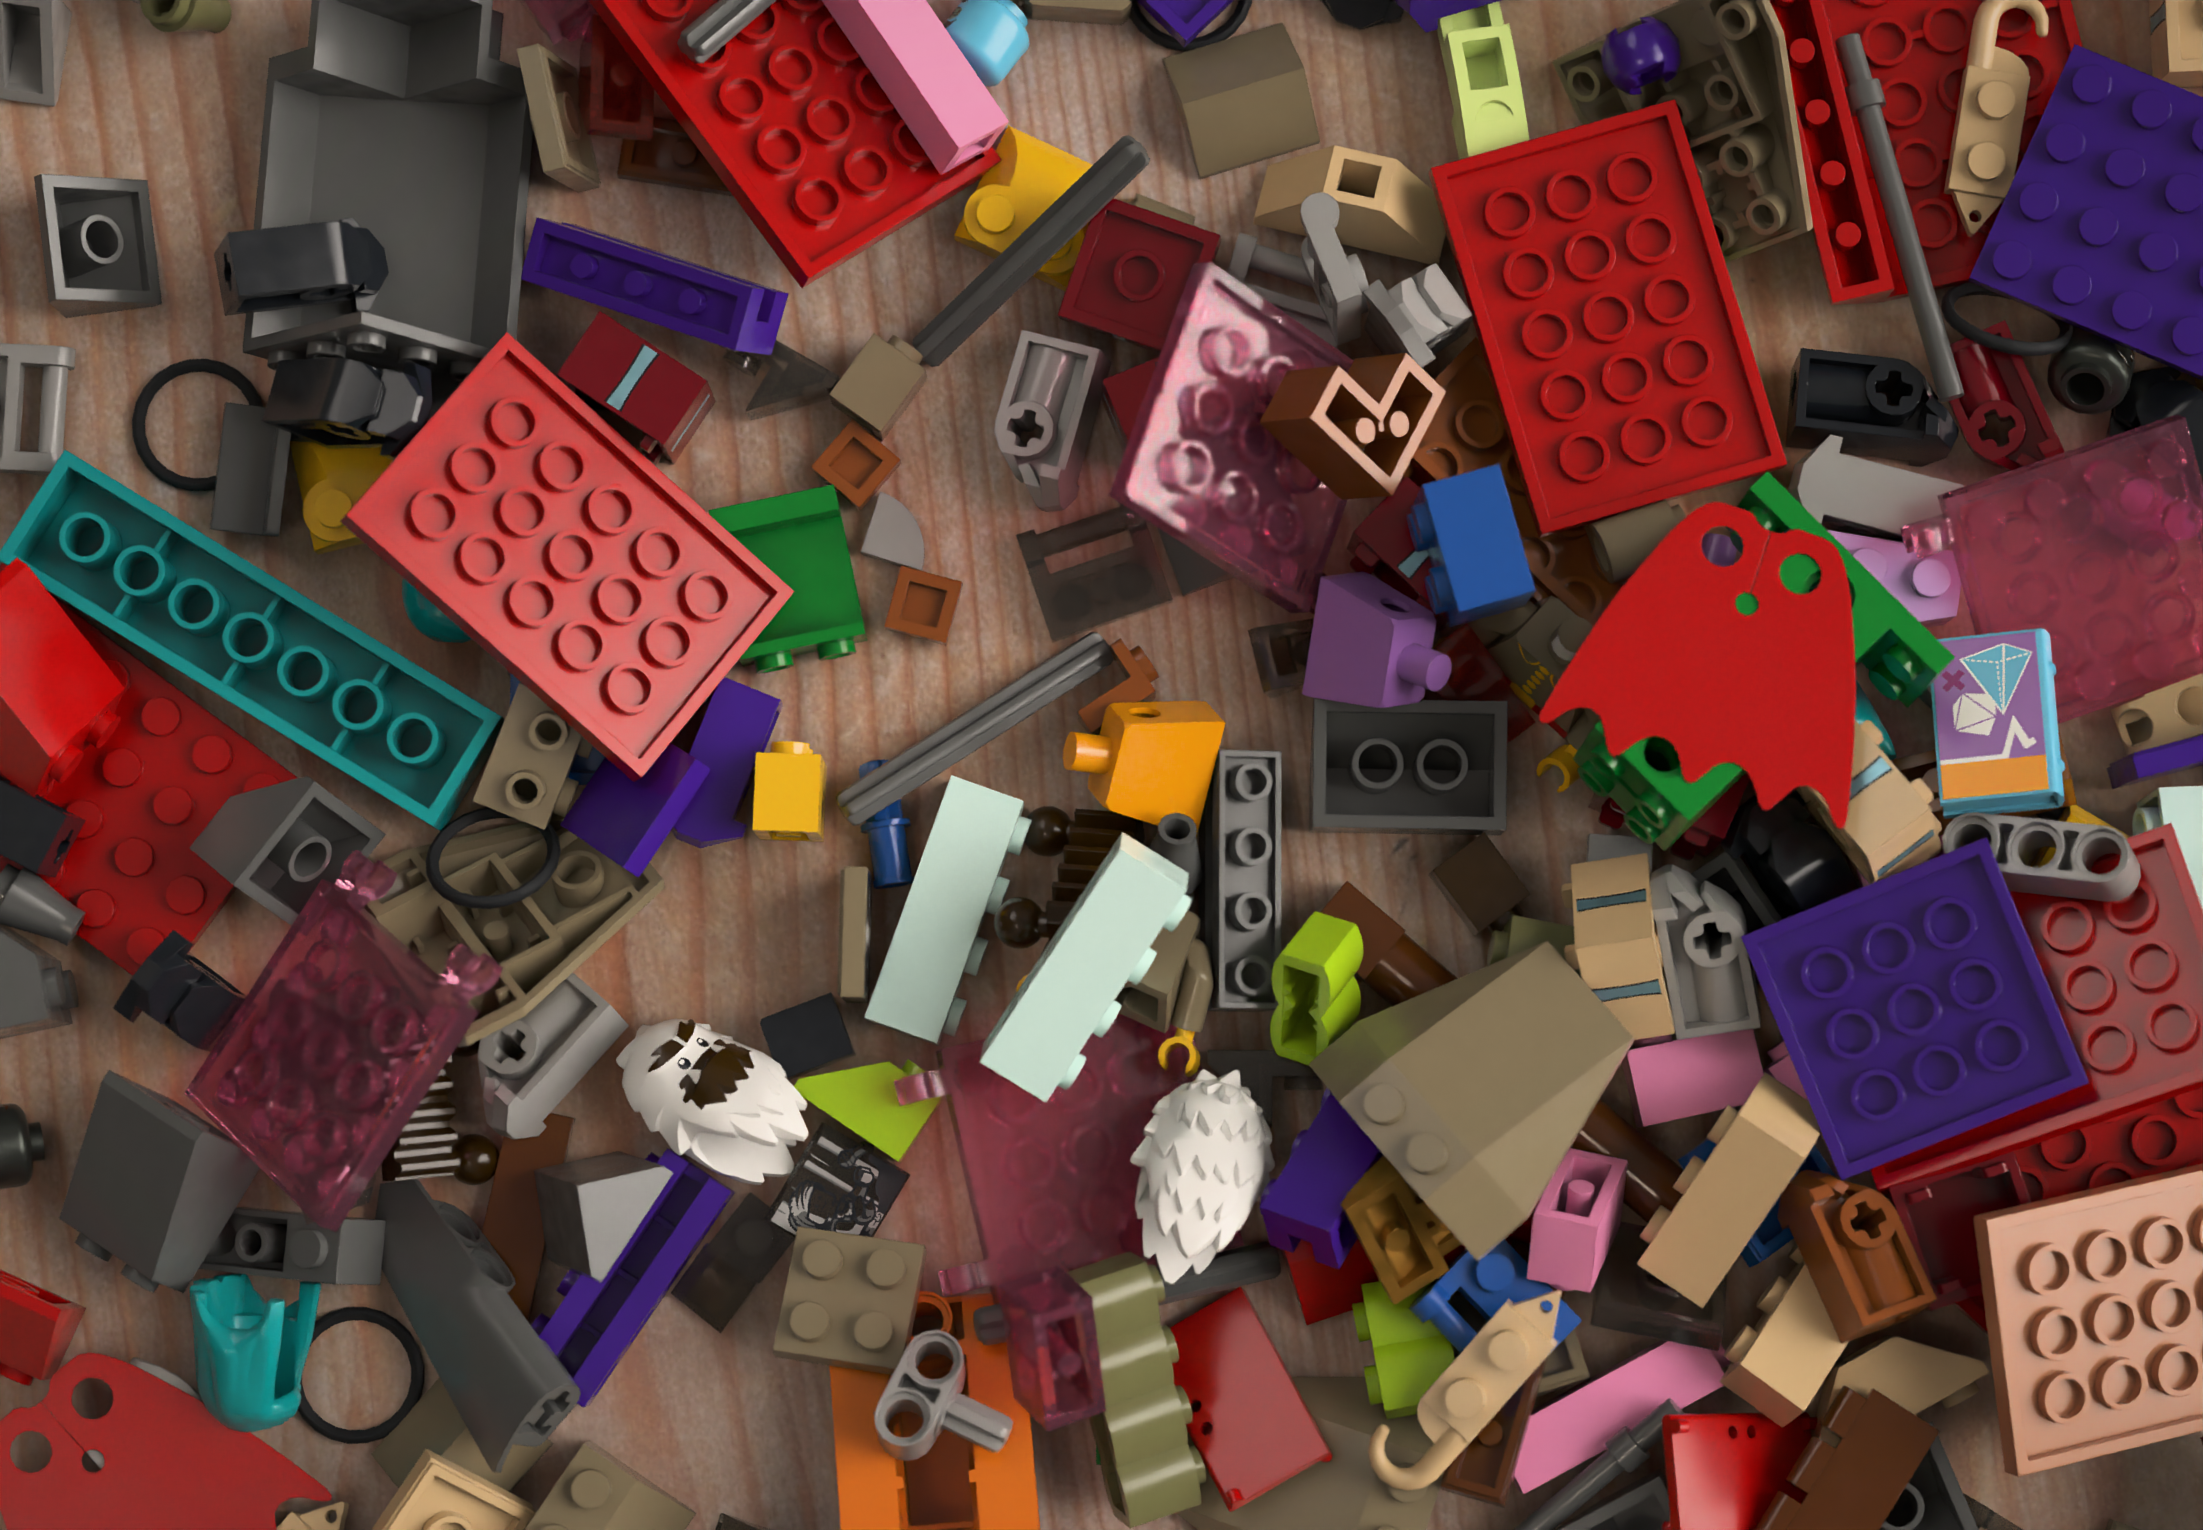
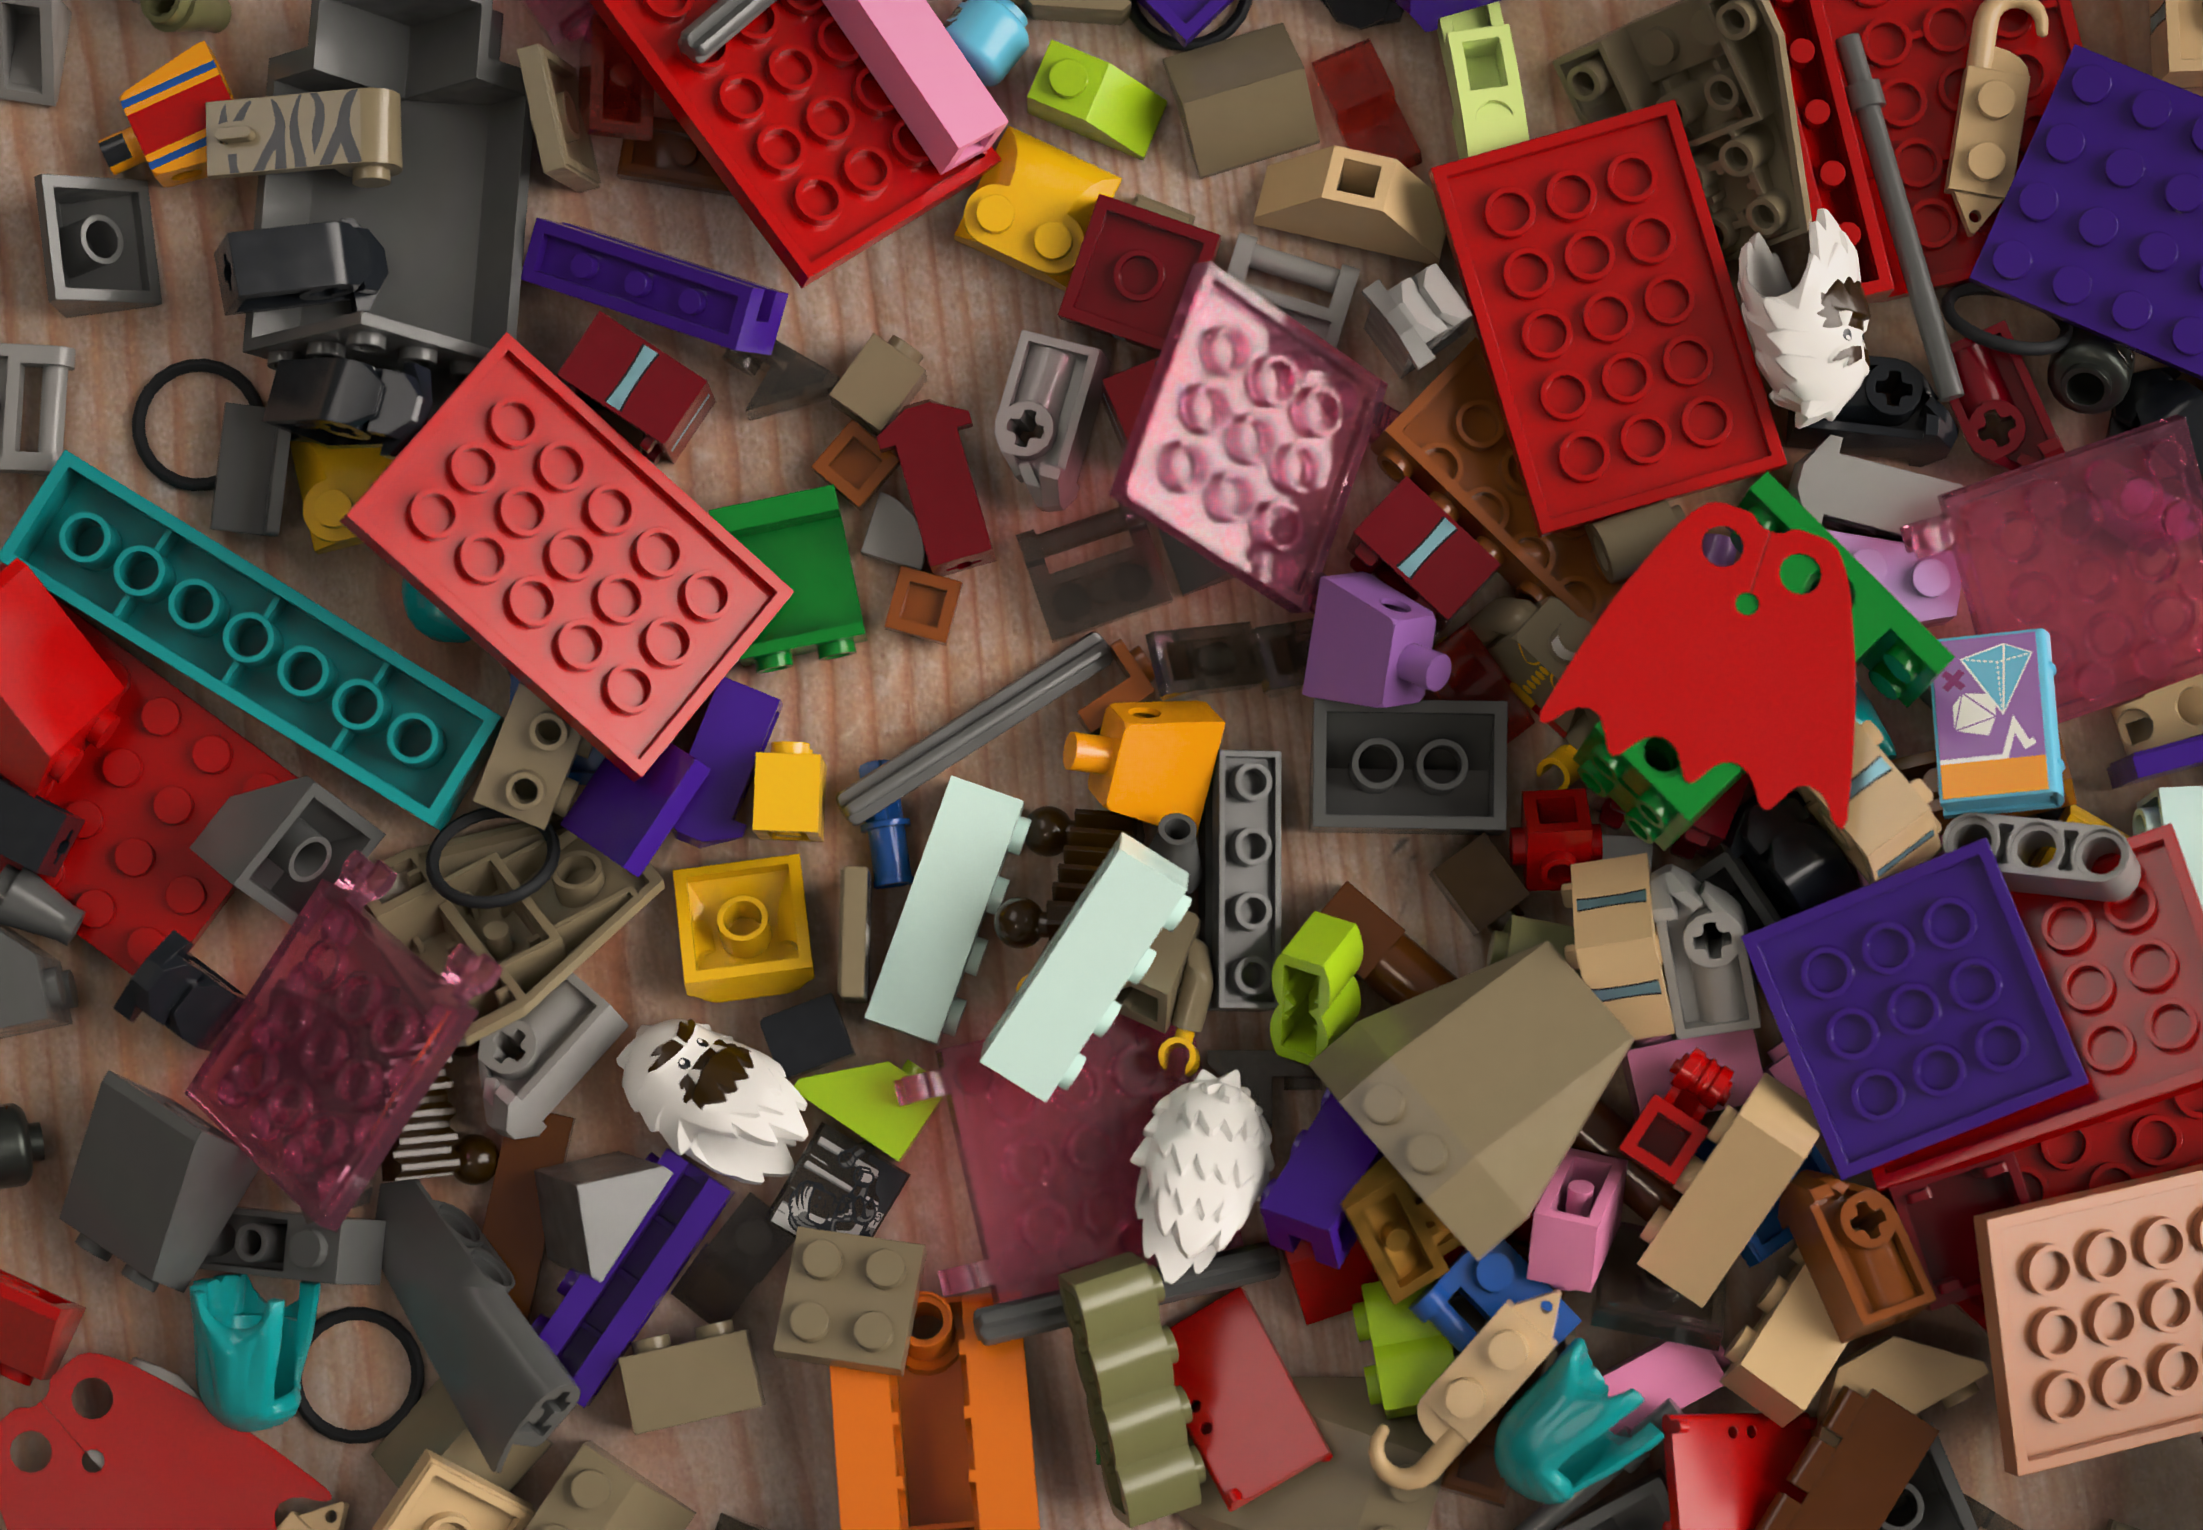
light grey beam [874,1330,1013,1461] -> none
dark grey axle [912,135,1150,367] -> none
clear pink brick [999,1265,1106,1432] -> none
dark orange brick [1260,353,1446,500] -> none
light grey plate [1300,192,1369,346] -> none
blue brick [1407,464,1536,627] -> none
dark purple piece [1601,16,1681,95] -> none
none -> torso [98,40,235,187]
none -> dark tan door [206,87,403,188]
none -> dark tan brick [618,1319,766,1435]
none -> yellow slope [673,853,815,1003]
none -> dark red piece [876,399,996,576]
none -> lime slope [1027,39,1168,161]
none -> clear smoke slope [1145,621,1265,701]
none -> clear red slope [1311,38,1422,169]
none -> teal hair [1494,1337,1664,1504]
none -> red brick [1509,788,1603,891]
none -> red brick [1616,1046,1734,1186]
none -> white head [1737,208,1871,429]

